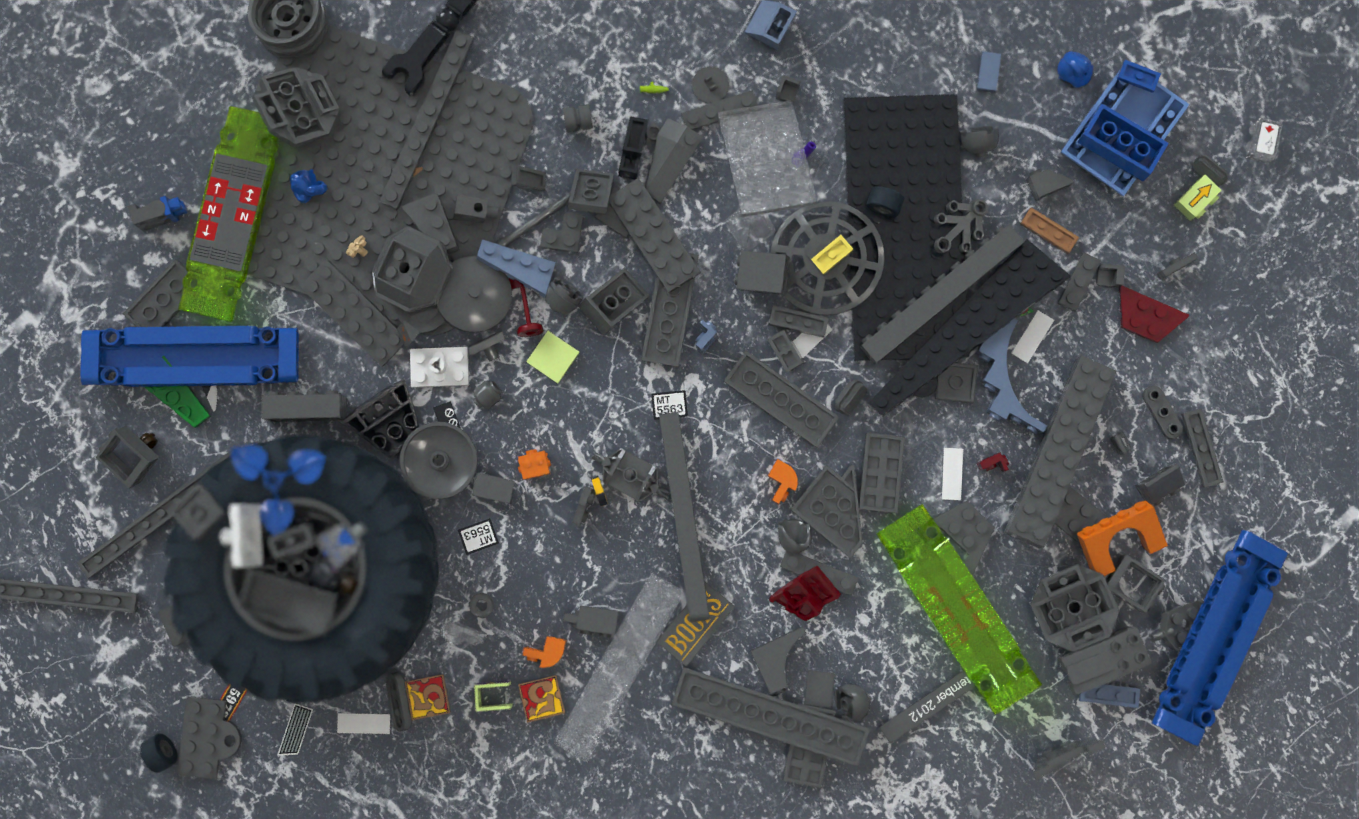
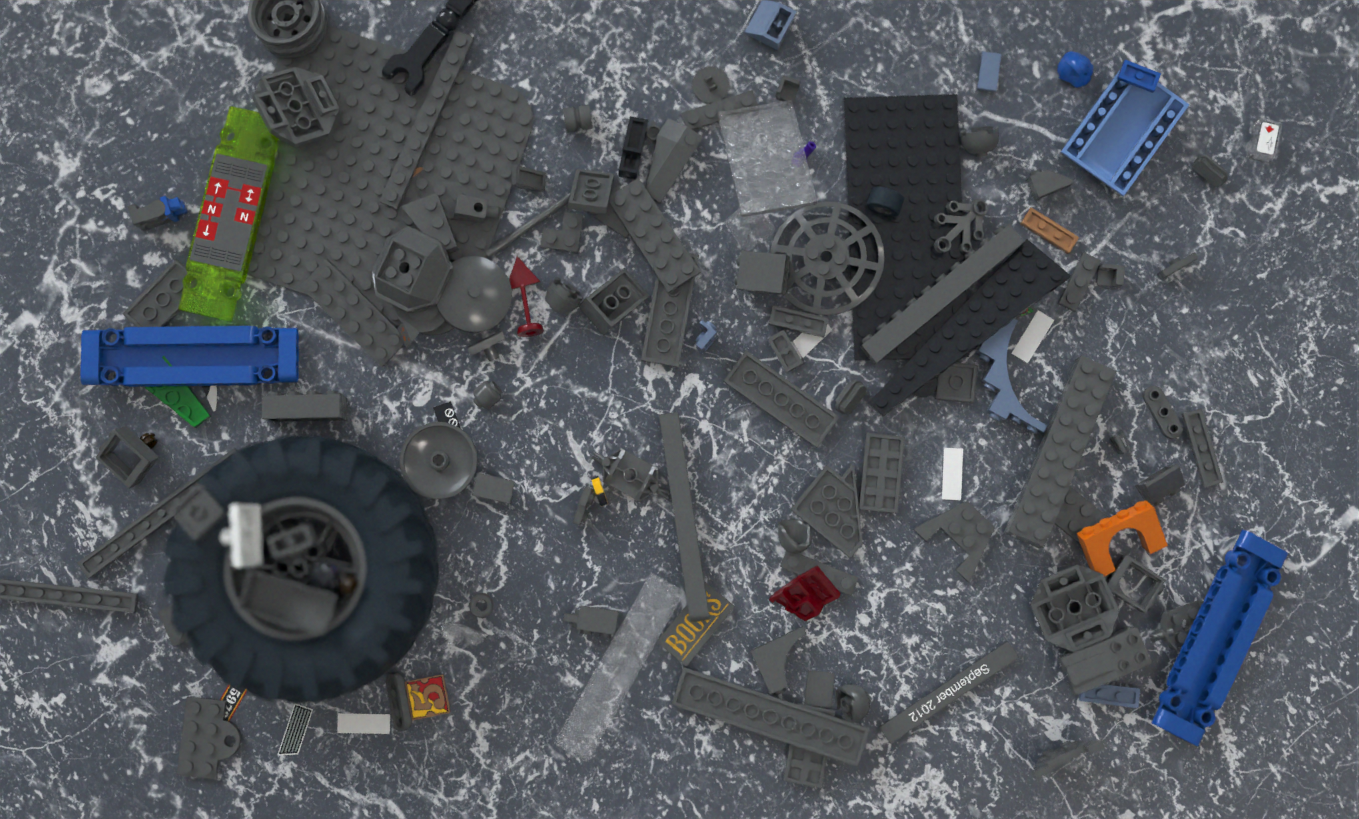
black wheel [140,734,177,773] -> none
blue plant [231,445,325,536] -> none
blue hair [290,169,328,203] -> none
clear torso [314,522,367,570] -> none
black wedge [340,378,419,458] -> none
tan plant [346,235,368,258] -> none
white plate [410,347,469,388] -> none
sticker [458,518,499,555] -> none
yellowish green piece [475,681,513,711] -> none
sand blue wing [476,239,556,298] -> none
orange head [518,449,551,480] -> none
tile [518,675,565,723] -> none
orange brick [523,636,567,668] -> none
yellowish green tile [526,331,580,383] -> none
lime helmet [640,82,669,93] -> none
sticker [651,390,688,420] -> none
orange brick [767,459,798,504] -> none
light yellow plate [811,235,853,275] -> none
clear neon green panel [876,504,1042,715] -> none
dark red bracket [977,452,1009,472] -> none
blue brick [1077,104,1169,181] -> none
dark red wing [1119,286,1189,343] -> none
yellowish green brick [1174,175,1222,220] -> none

